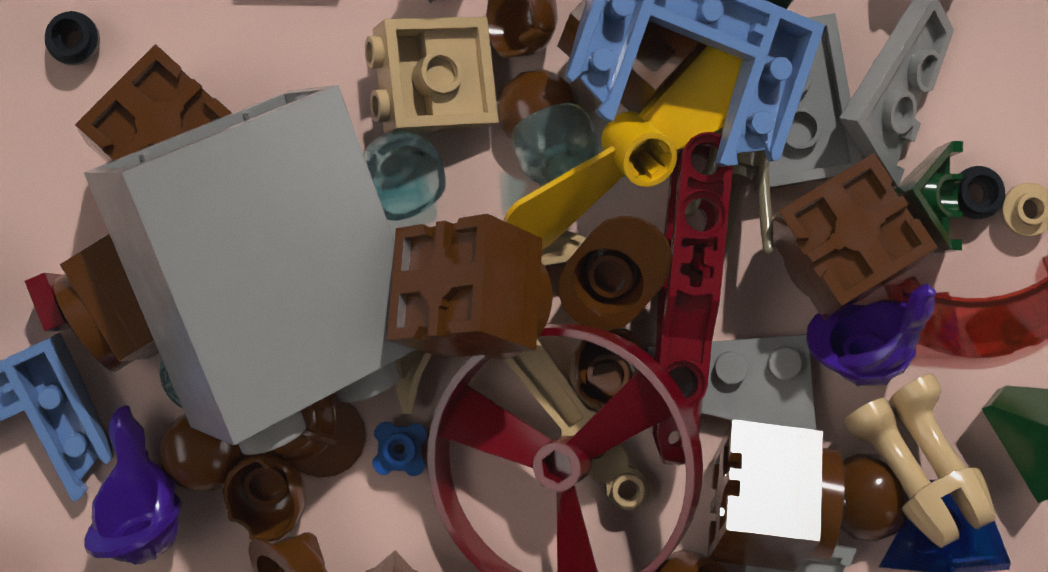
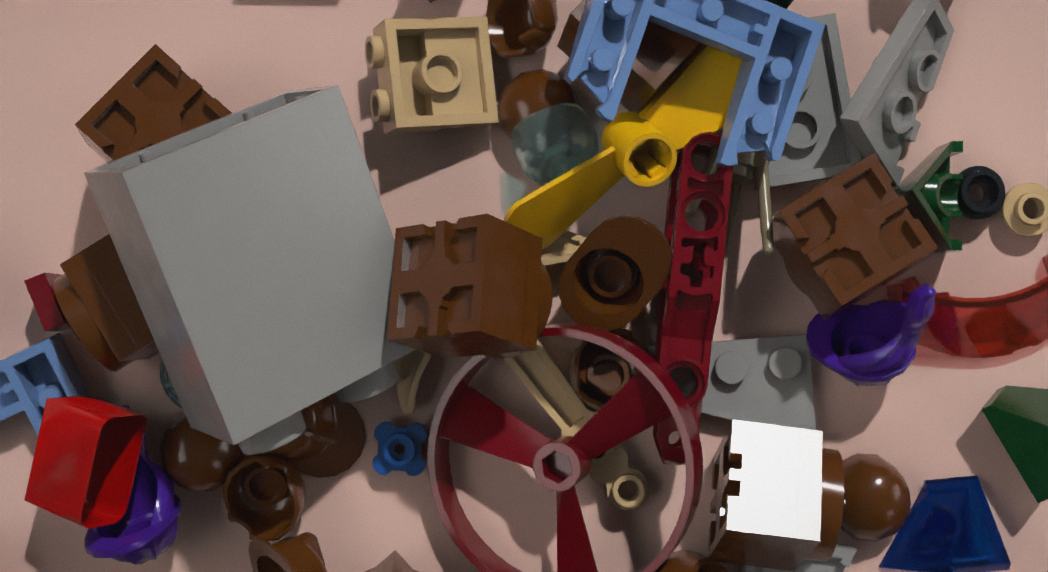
black plate [45,11,100,66] -> none
clear light blue helmet [363,130,446,221] -> none
tan piece [843,374,996,548] -> none
none -> red piece [24,395,148,529]

